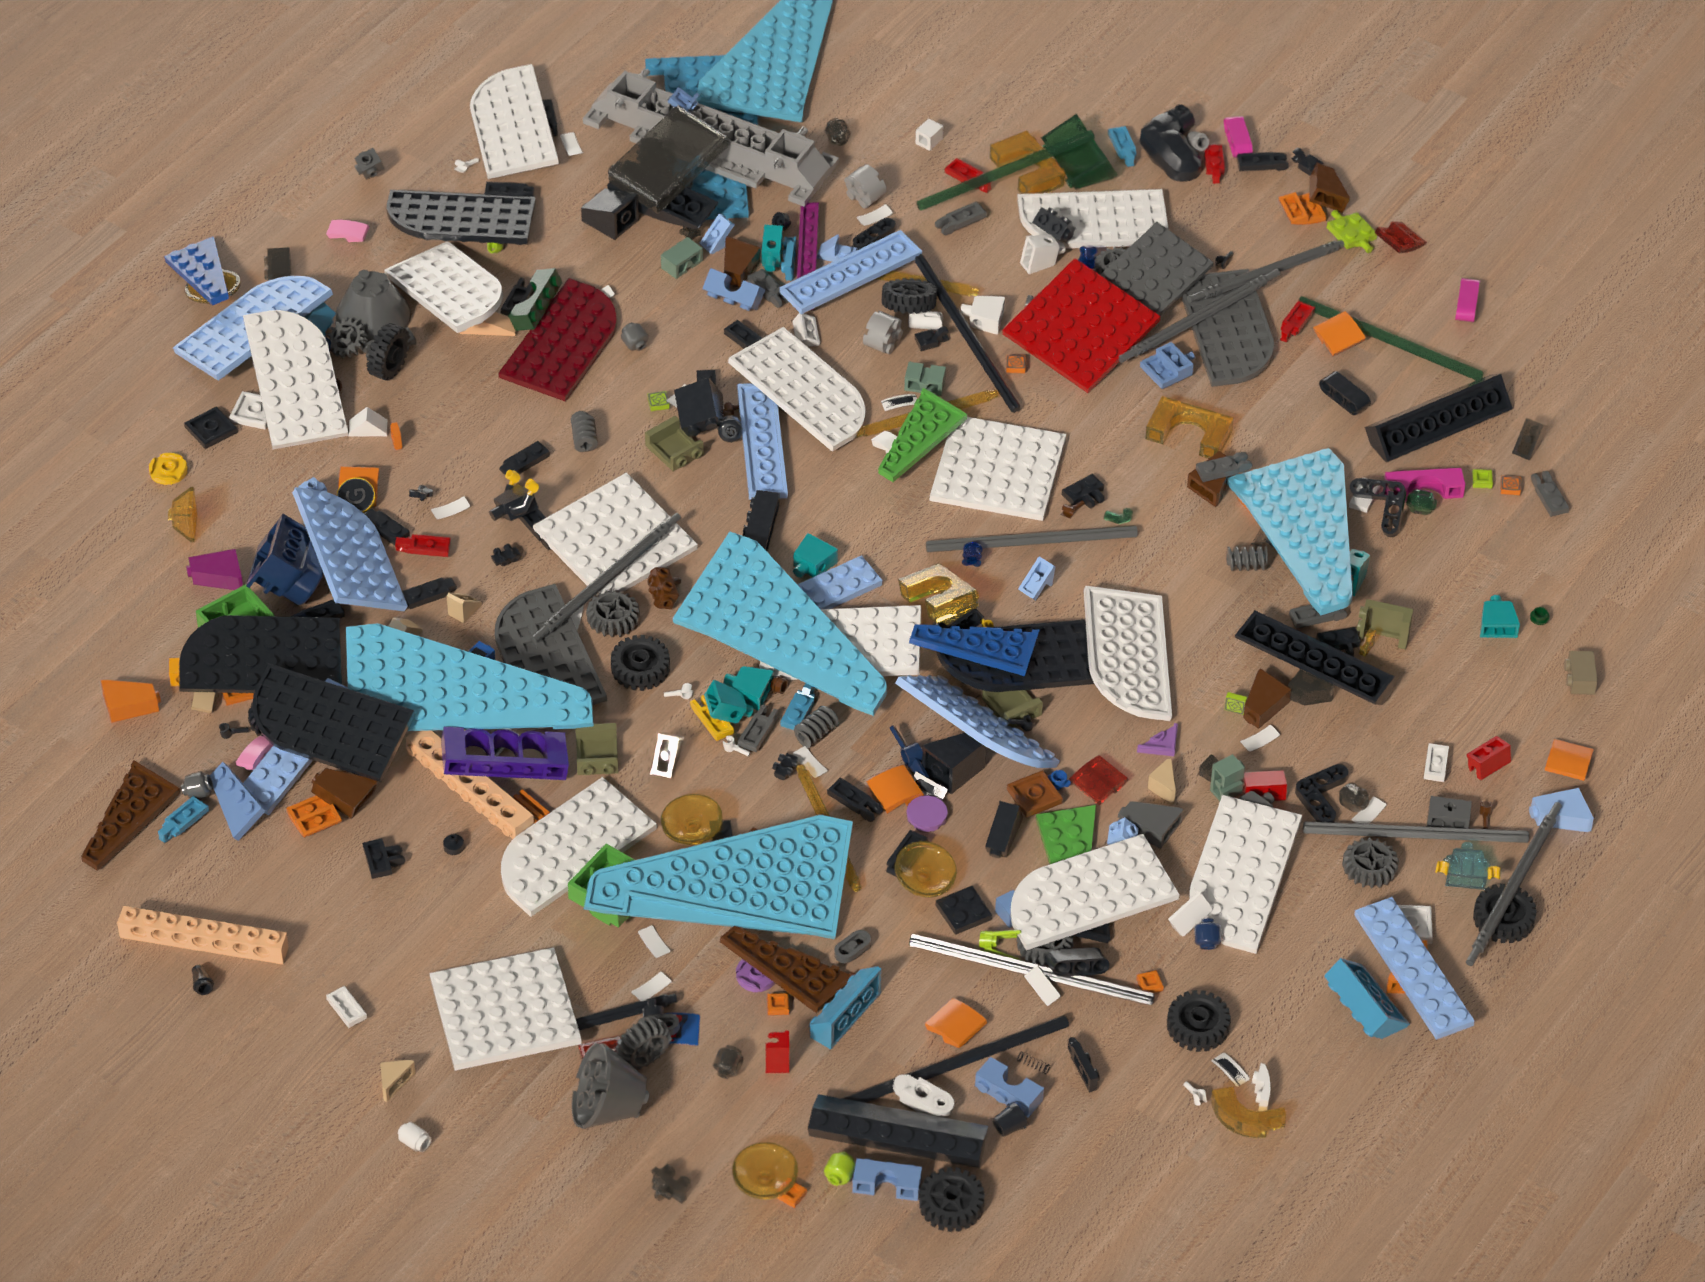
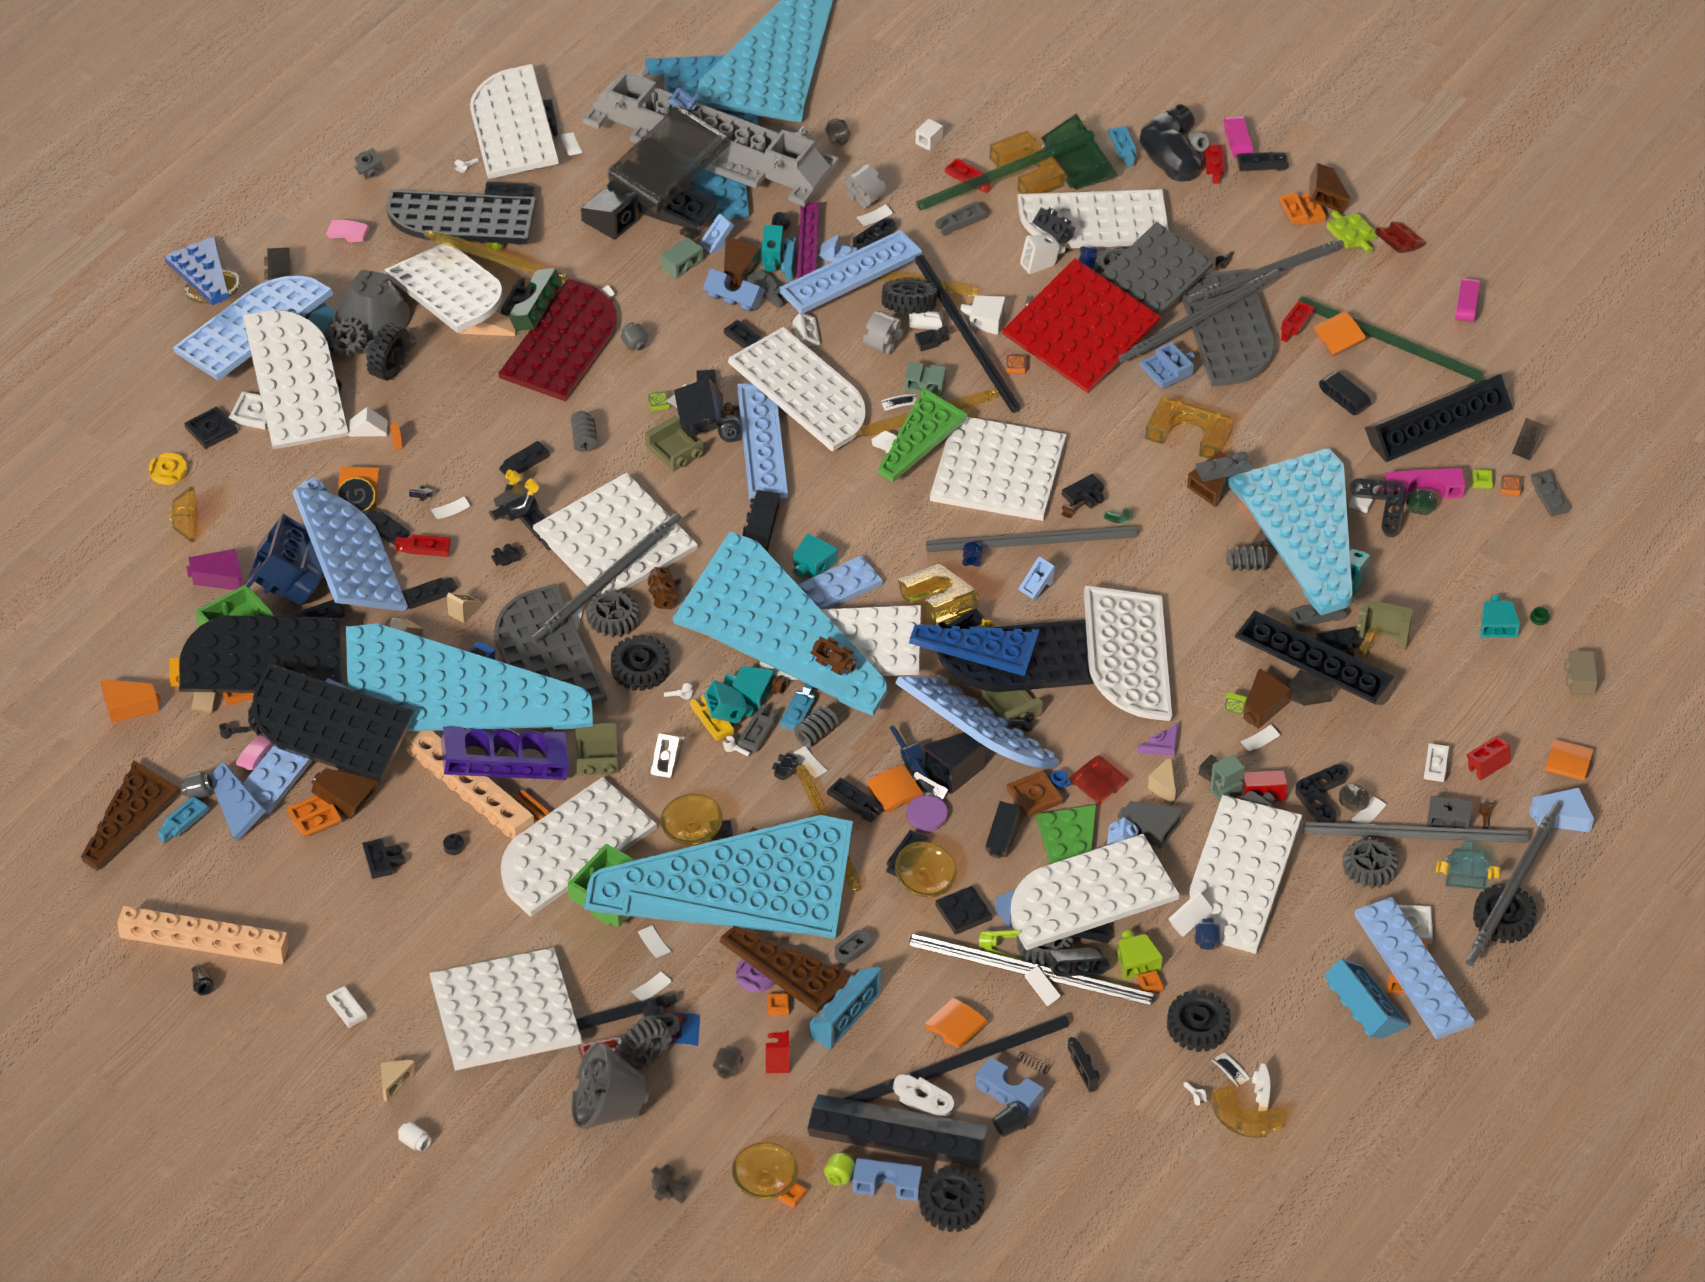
black plate [1291,147,1324,176] -> none
none -> clear yellow piece [425,230,567,283]
none -> reddish brown brick [810,636,858,676]
none -> lime torso [1117,930,1163,980]

